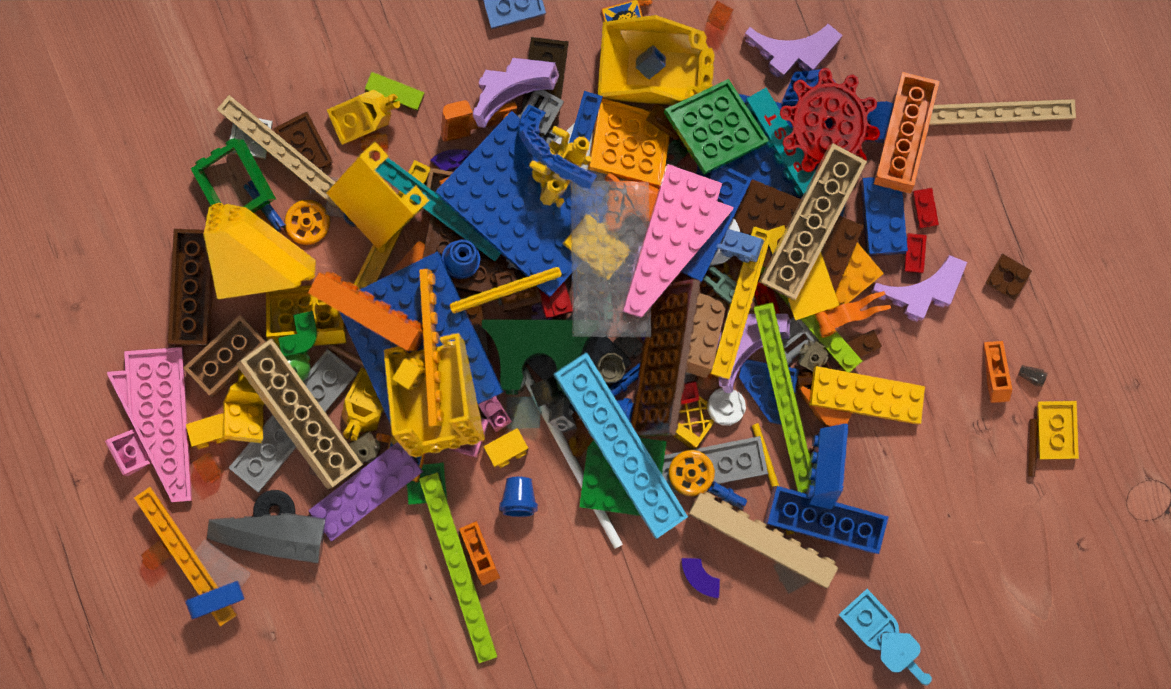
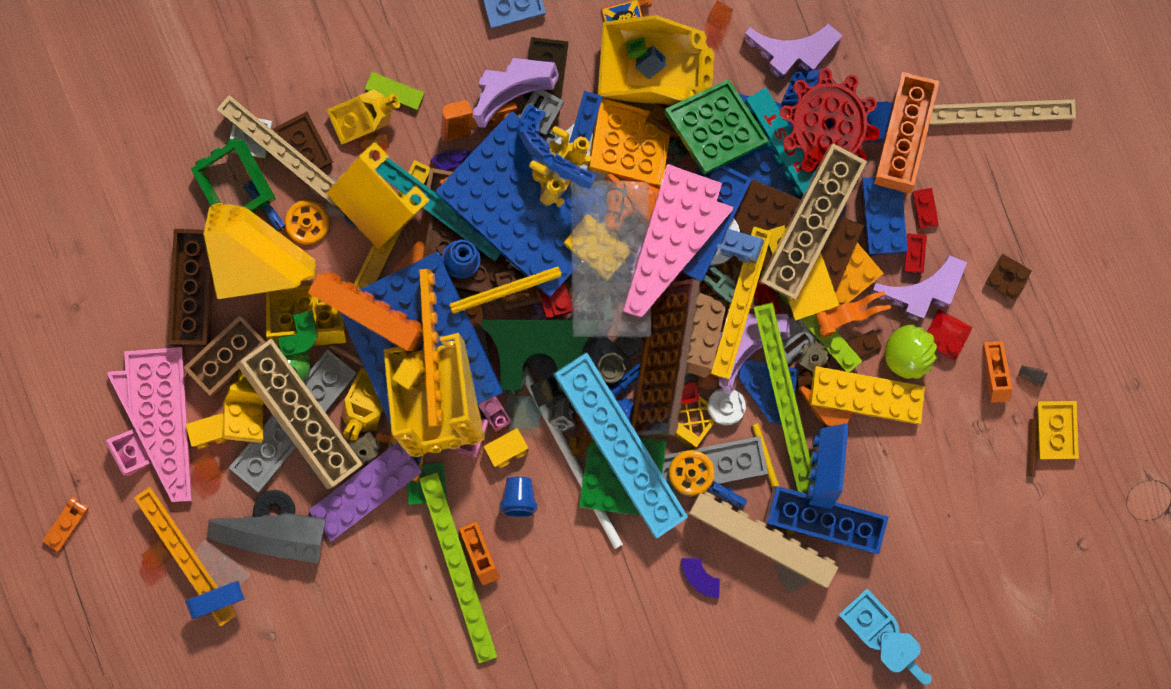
none -> orange plate [42,496,89,552]
none -> green plate [626,37,648,60]
none -> lime piece [885,324,937,379]
none -> red slope [927,309,973,361]

